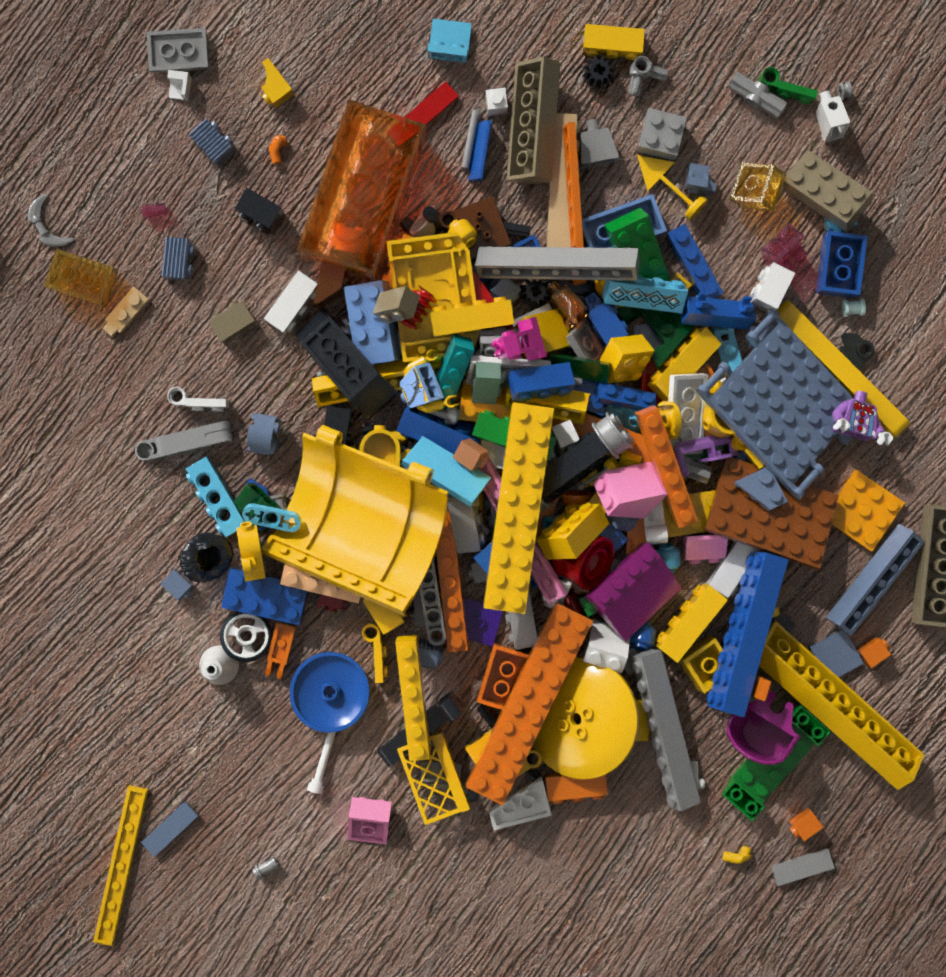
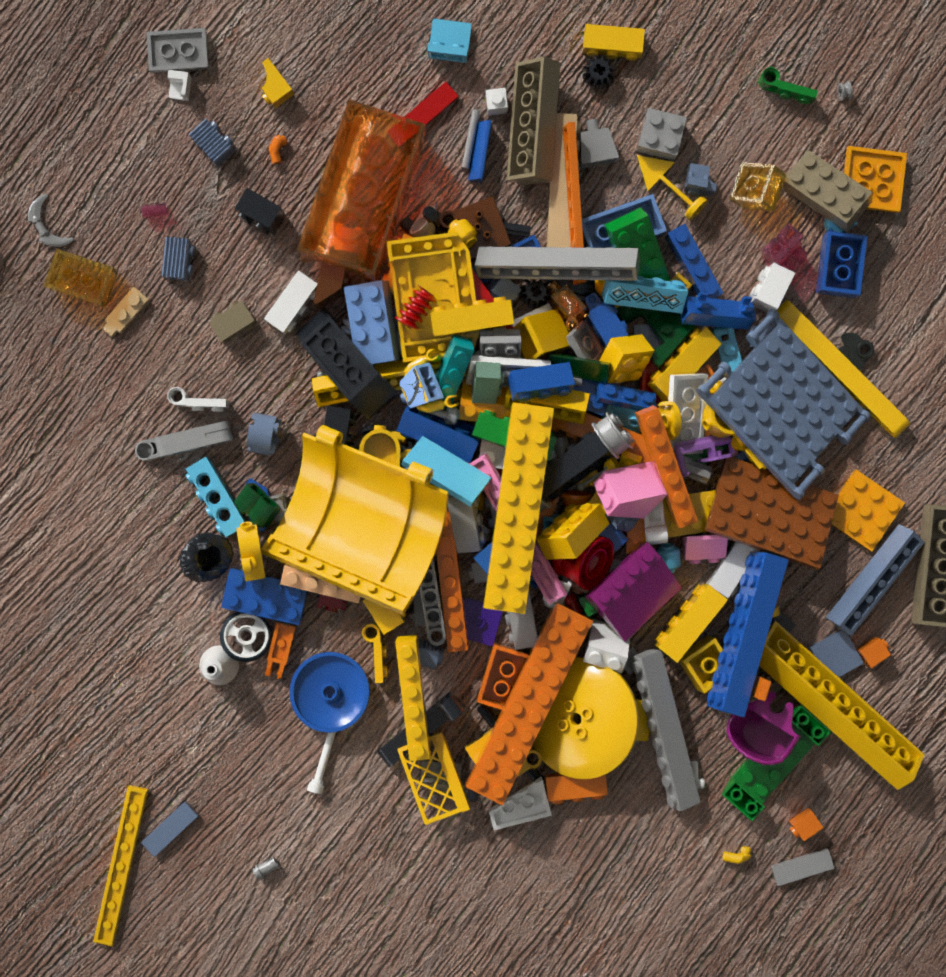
sand blue brick [160,569,194,600] -> none
medium azure beam [242,503,302,532] -> none
bright pink slope [347,797,392,845] -> none
dark tan brick [373,286,420,324] -> none
nougat brick [453,438,489,471] -> none
dark pink tile [491,317,547,361] -> none
white panel [552,420,580,455] -> none
light grey axle [628,56,668,97] -> none
blue head [630,621,657,652] -> none
light grey piece [727,72,787,118] -> none
sand blue wing [734,467,788,511] -> none
white torso [816,91,850,143] -> none
torso [832,391,893,445] -> none
light aqua bush [842,298,866,317] -> none
none -> light orange plate [844,146,907,213]

